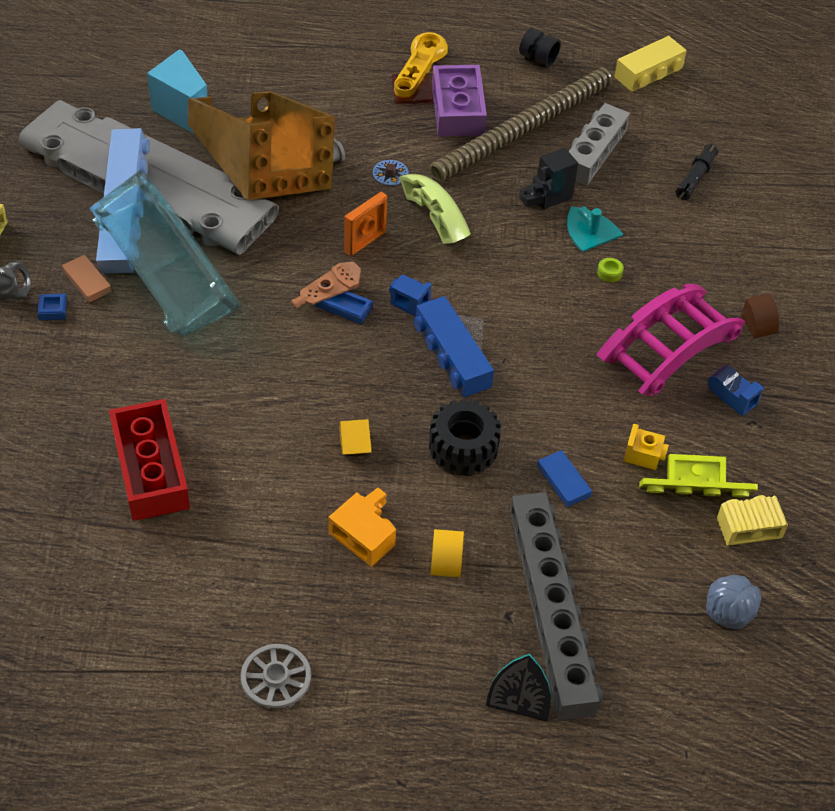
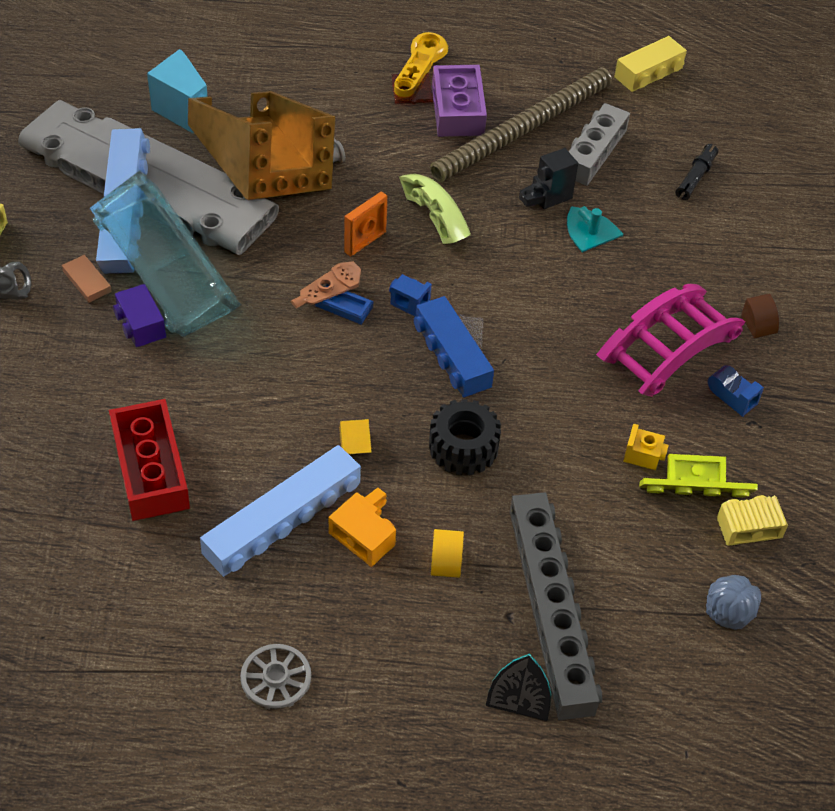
blue tile [38,293,67,320] -> none
piece [373,160,409,186] -> none
black wheel [519,27,561,67] -> none
blue tile [537,450,592,507] -> none
lime tile [597,258,624,282] -> none
none -> dark purple brick [113,284,166,348]
none -> light blue brick [200,445,361,577]

